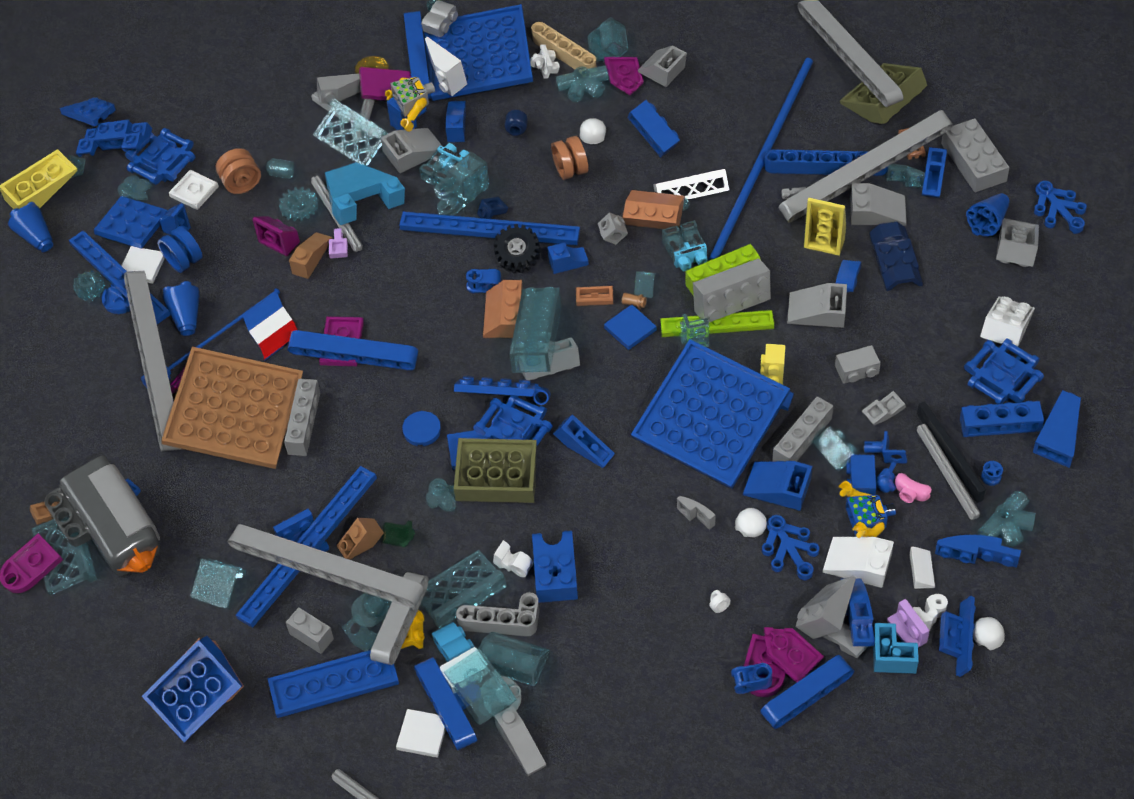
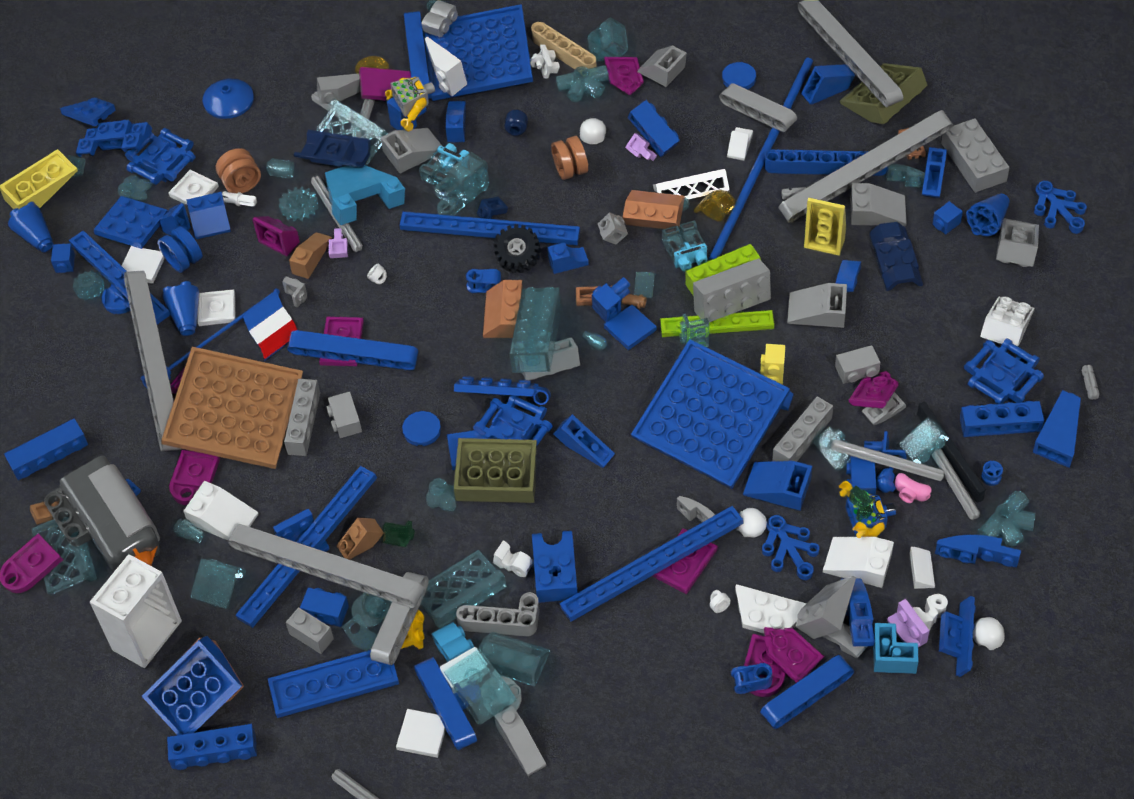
none -> blue brick [4,418,88,480]
none -> blue brick [51,243,75,273]
none -> white container [90,554,182,668]
none -> blue brick [167,724,257,770]
none -> magenta tile [169,450,220,505]
none -> clear light blue cone [173,518,205,543]
none -> white slope [184,481,258,540]
none -> blue slope [186,192,231,239]
none -> white tile [198,289,236,326]
none -> blue dish [202,79,254,119]
none -> white axle [222,191,257,207]
none -> light grey bracket [282,276,307,307]
none -> dark blue piece [294,130,371,168]
none -> blue brick [300,588,349,627]
none -> light grey brick [326,392,362,438]
none -> white tile [367,264,387,284]
none -> blue plate [559,506,744,622]
none -> clear light blue cylinder [582,331,607,351]
none -> blue brick [592,277,630,323]
none -> lavender plate [625,133,657,161]
none -> magenta tile [652,528,718,595]
none -> clear yellow piece [694,189,735,221]
none -> light grey beam [719,83,797,132]
none -> blue tile [722,62,756,90]
none -> white slope [727,127,753,161]
none -> white wing [735,584,806,633]
none -> blue slope [801,64,855,104]
none -> light grey axle [831,439,944,481]
none -> magenta tile [849,371,899,408]
none -> clear green bracket [849,486,874,522]
none -> clear light blue brick [899,417,949,463]
none -> blue brick [932,201,963,234]
none -> light grey axle [1081,365,1099,400]

